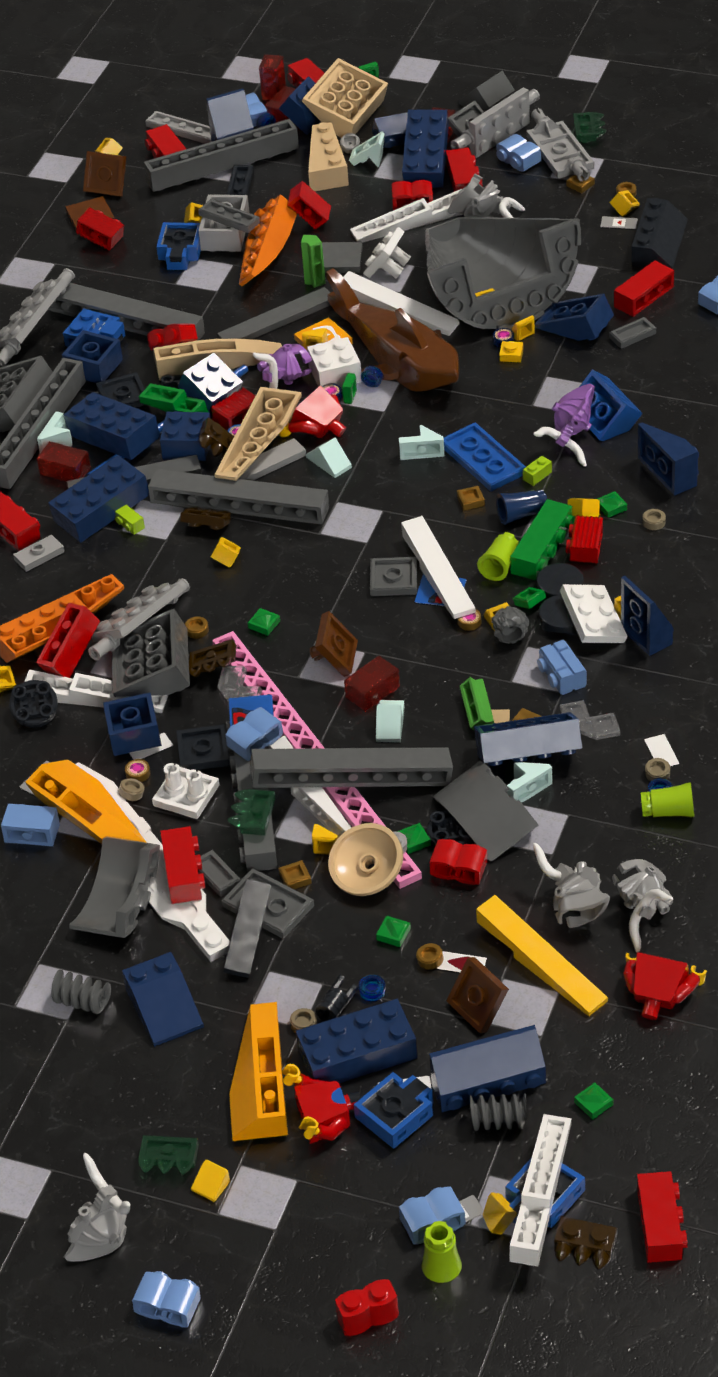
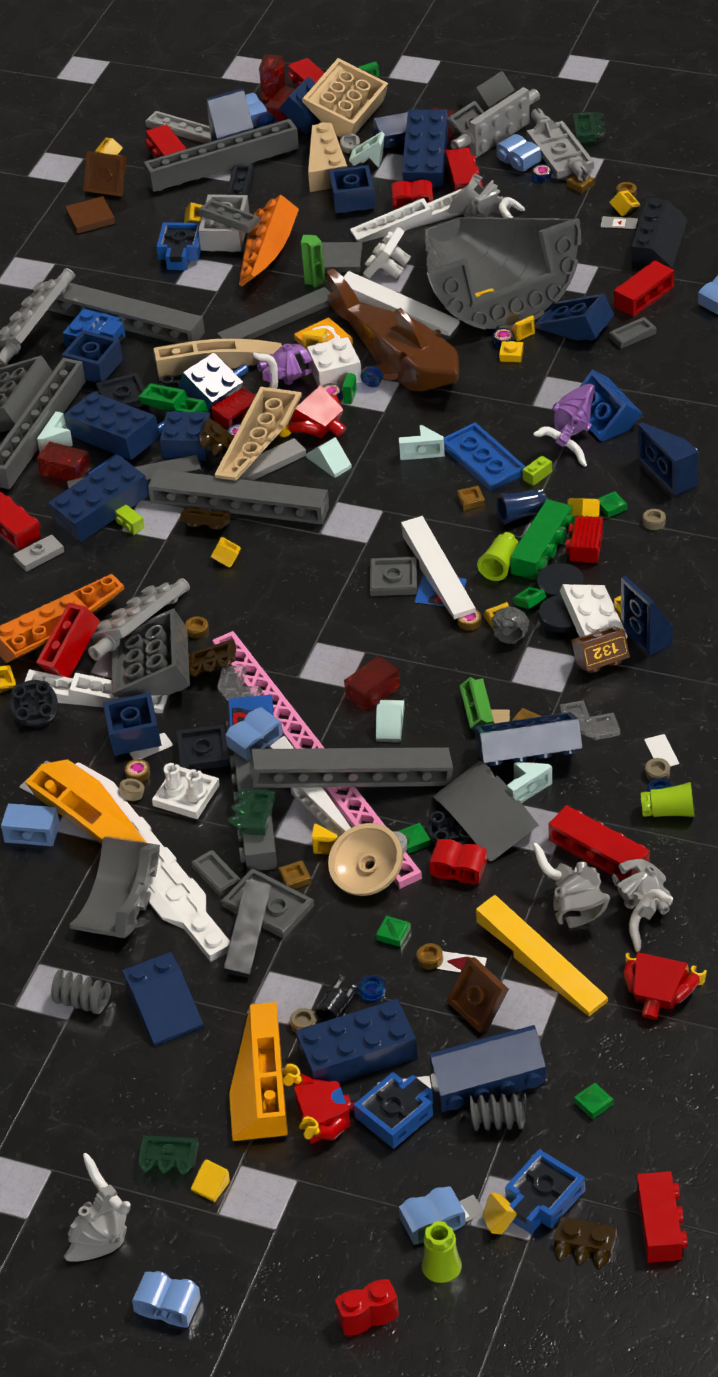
red brick [76,207,124,251] -> none
red brick [147,323,198,350] -> none
red brick [160,826,205,904] -> none
green tile [248,608,280,636] -> none
red brick [288,181,331,229] -> none
reddish brown tile [310,611,358,677] -> none
white slope [509,1114,571,1266] -> none
medium blue brick [537,640,587,695] -> none
none -> dark blue brick [329,165,375,213]
none -> clear blue tile [532,164,552,182]
none -> red brick [548,805,650,881]
none -> reddish brown brick [571,626,630,673]

